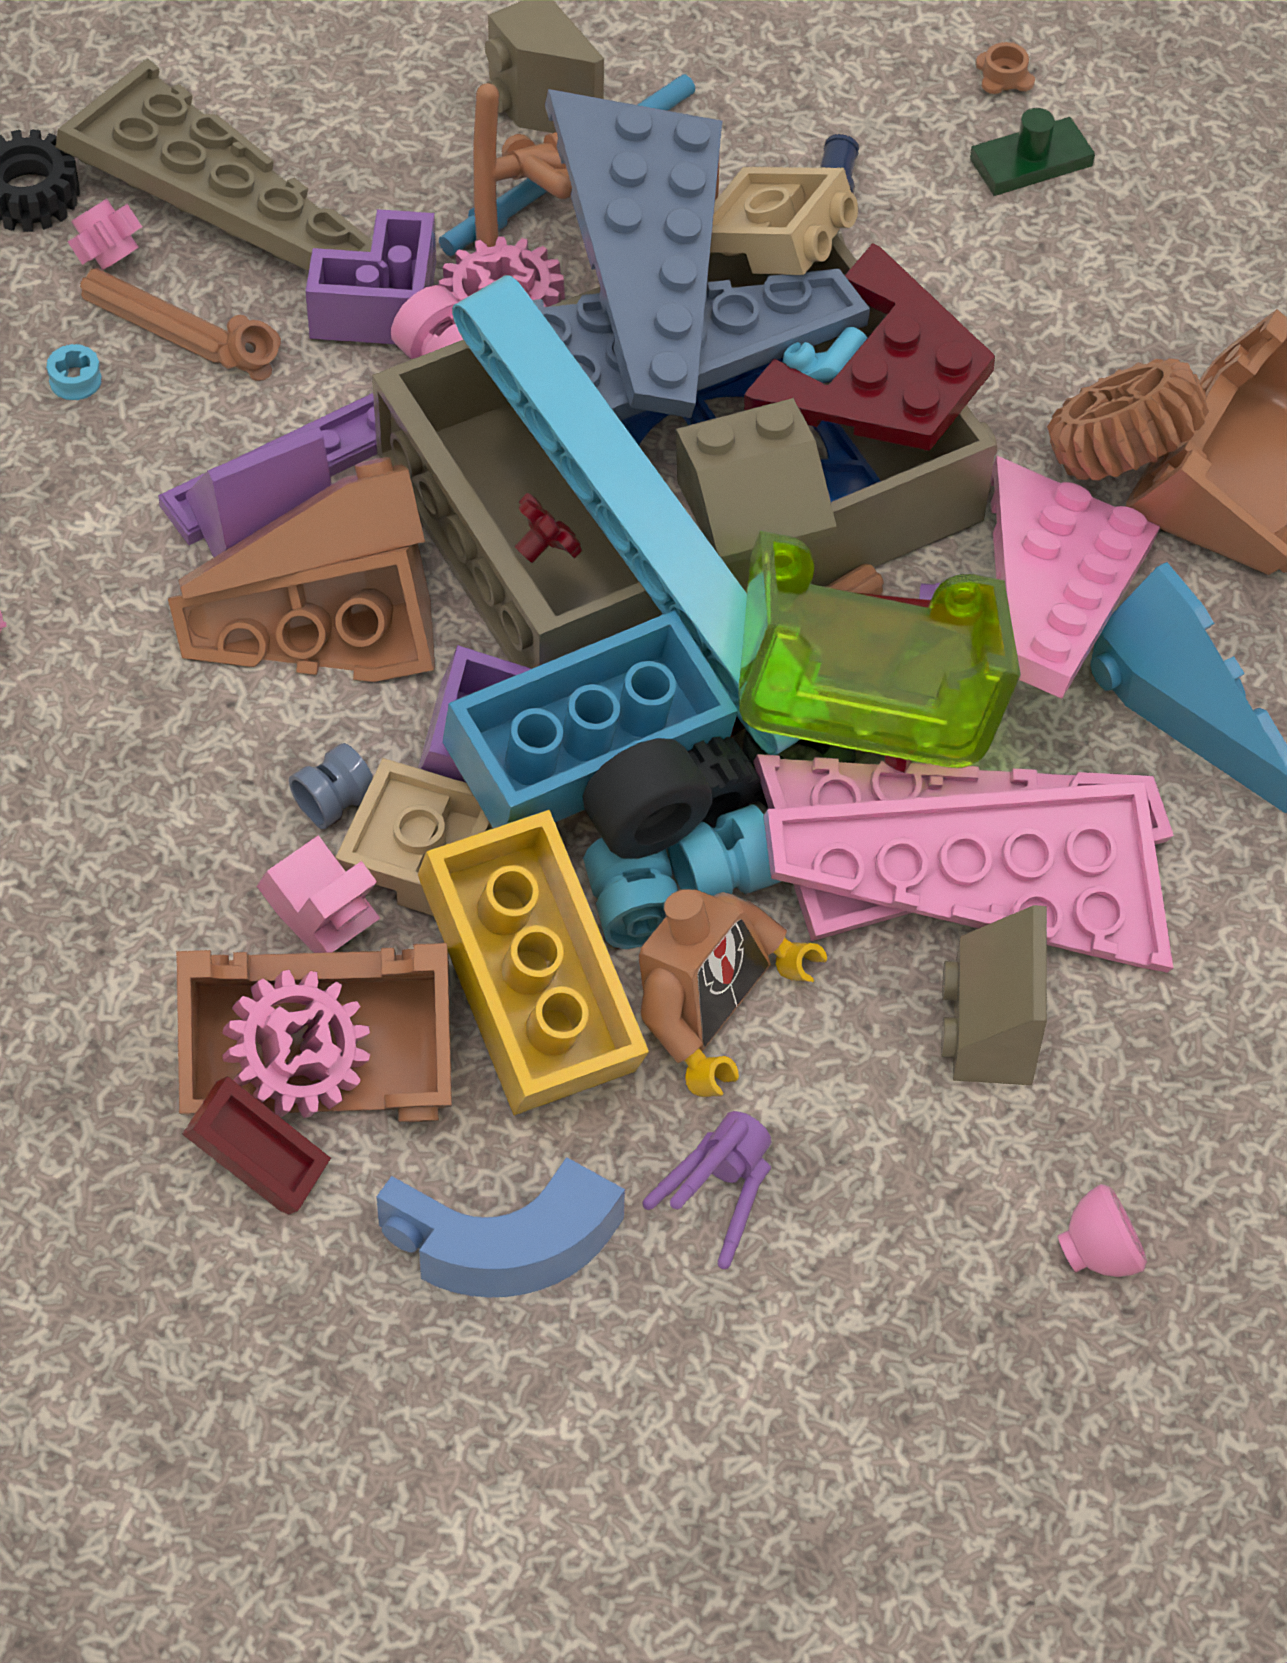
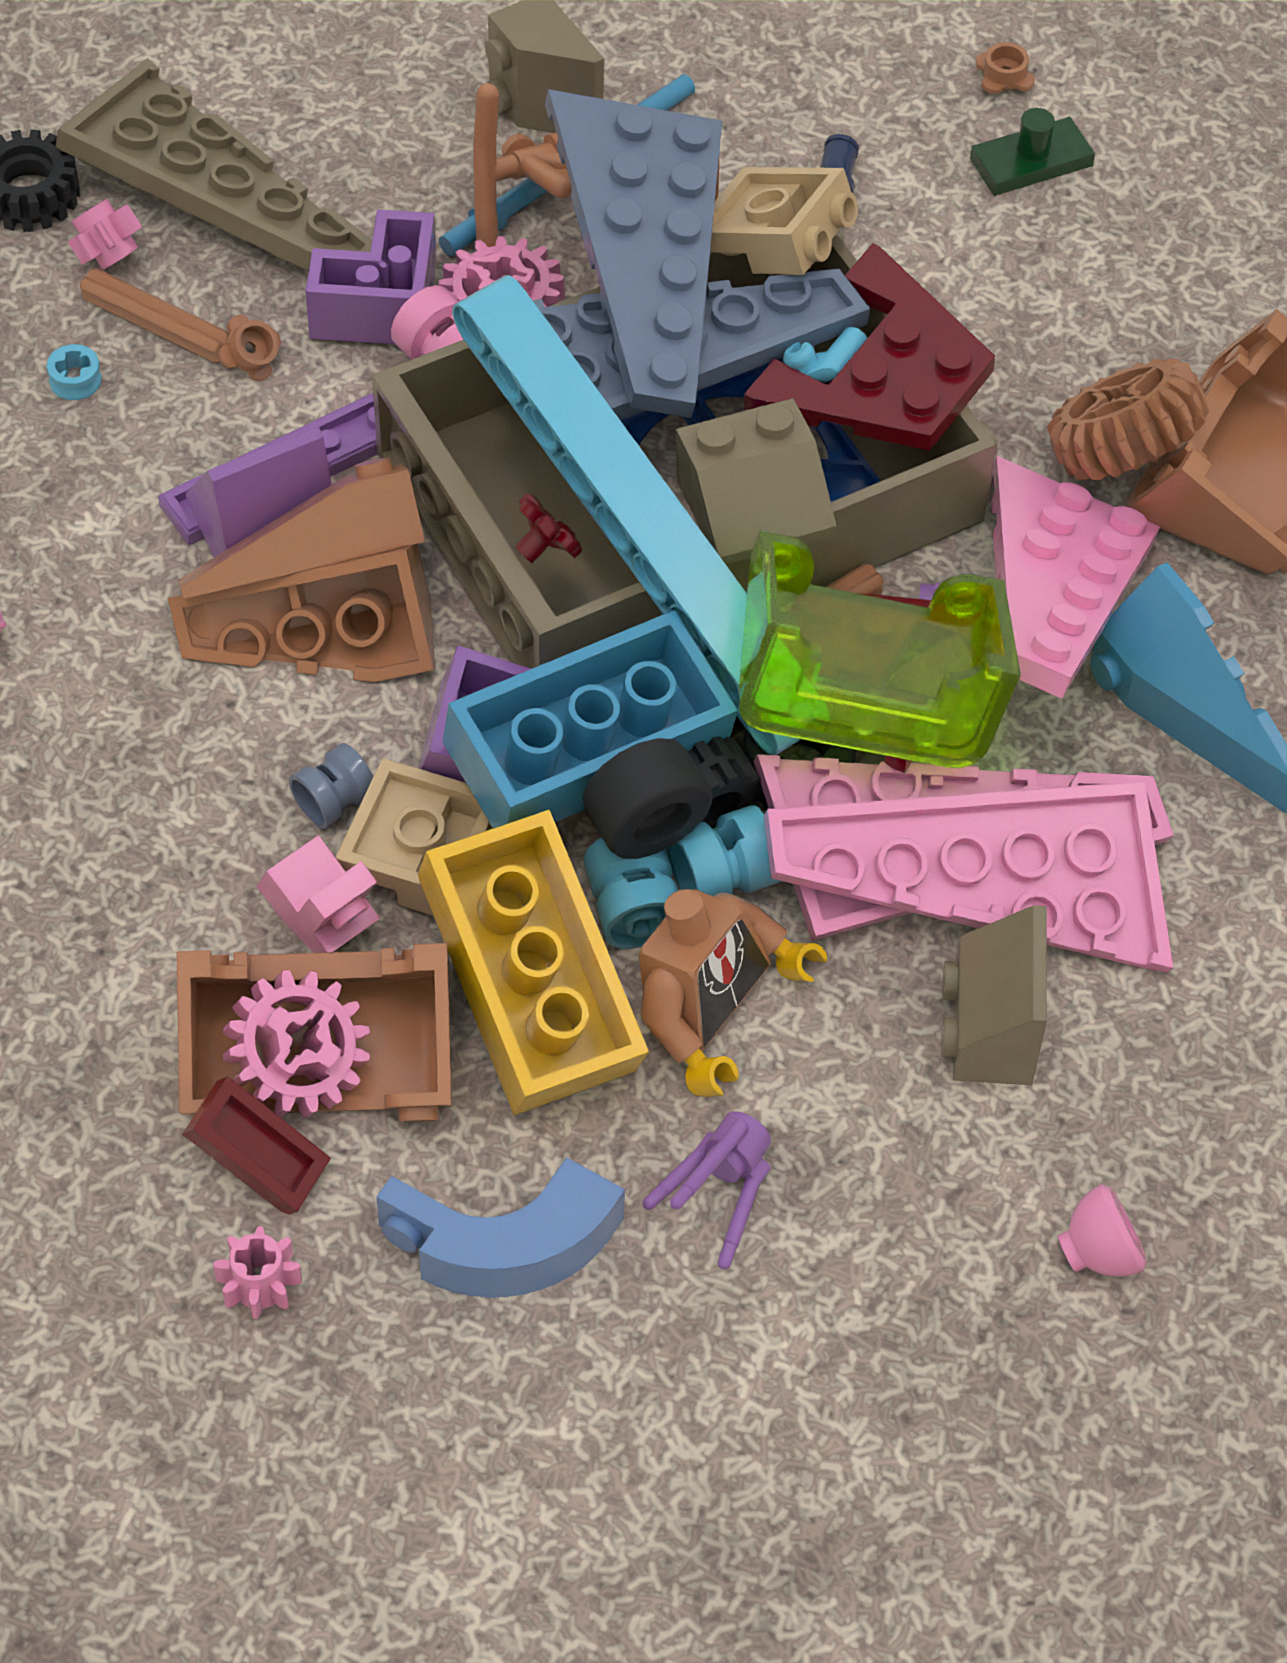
none -> bright pink gear [213,1226,302,1319]

